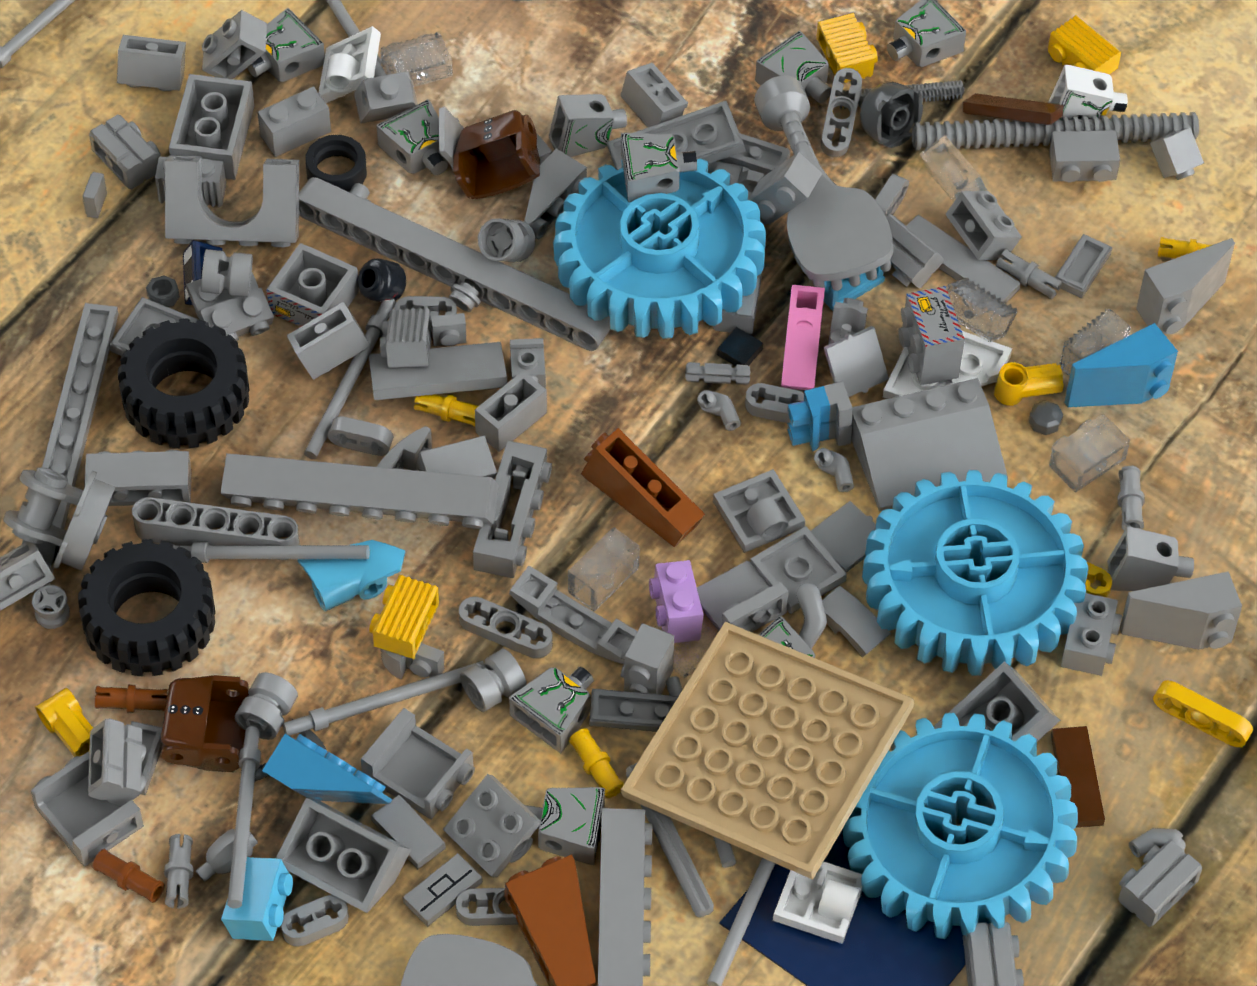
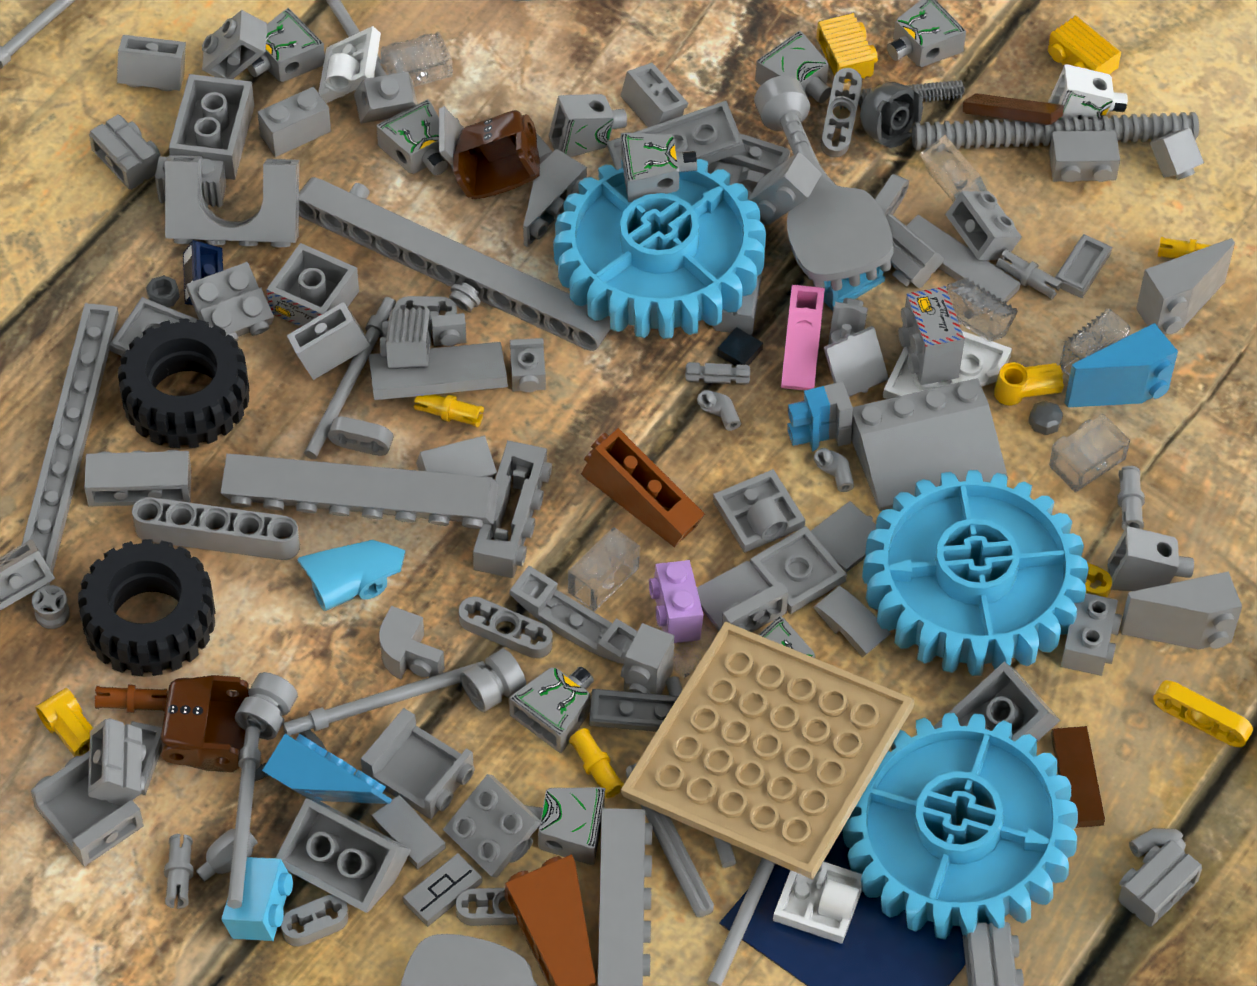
light grey piece [3,467,116,571] -> none
light grey tile [83,172,107,219] -> none
dark orange pin [92,849,165,903] -> none
light grey bar [173,542,370,563] -> none
light grey wheel [201,249,253,297] -> none
black tyre [305,134,367,192] -> none
black head [358,258,406,303] -> none
yellow brick [369,575,439,659] -> none
light grey slope [377,426,432,471] -> none
light grey brick [475,371,547,452] -> none
light grey wheel [478,218,535,262] -> none
light grey beam [745,383,804,423] -> none
light grey arm [796,583,827,649] -> none

